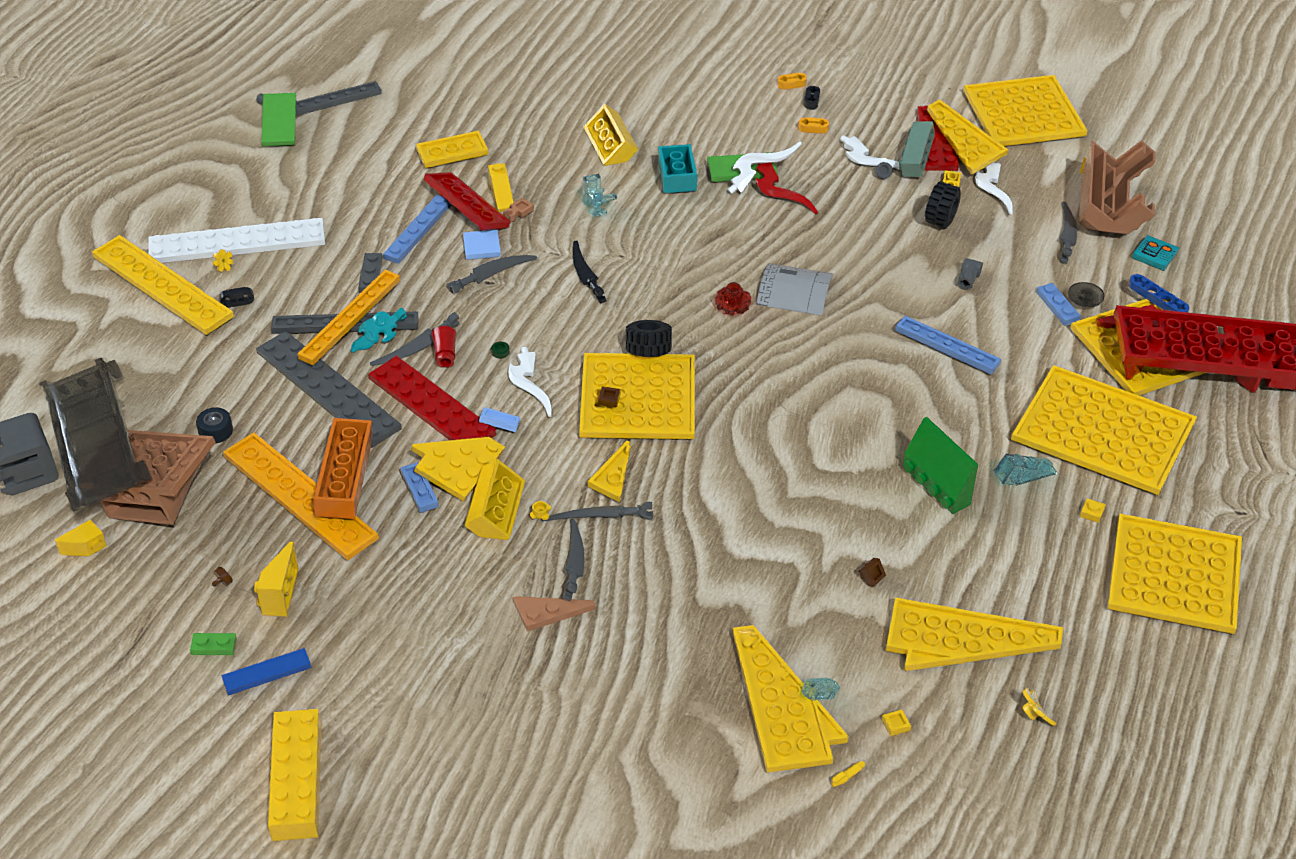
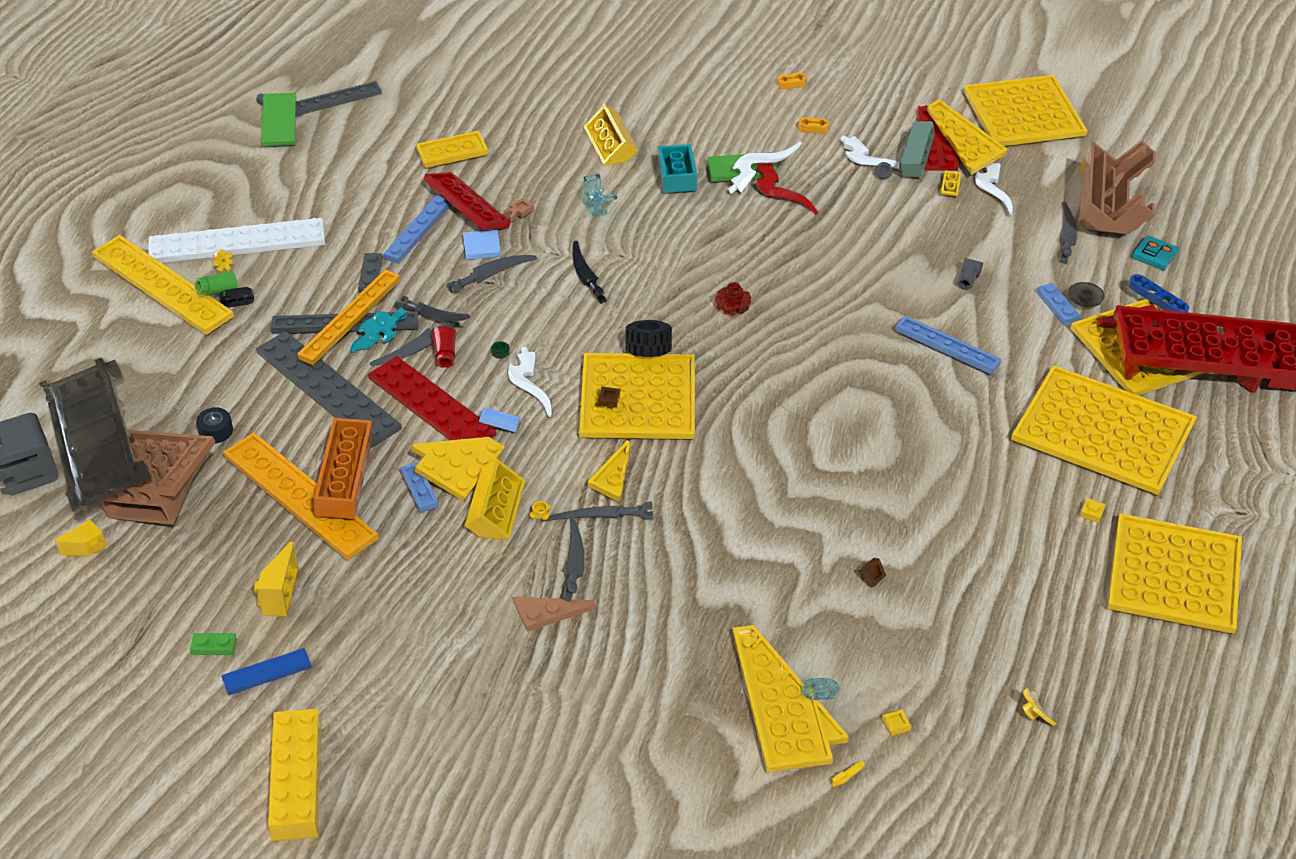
reddish brown tile [212,566,233,587] -> none
yellow slope [488,163,514,212] -> none
light grey sticker [756,263,833,315] -> none
black beam [804,86,820,110] -> none
yellow wing [886,597,1063,671] -> none
green slope [902,416,978,514] -> none
black tyre [925,181,961,228] -> none
clear light blue slope [993,454,1057,486] -> none
none -> bright green plant [195,270,237,295]
none -> dark grey sword [394,296,470,322]

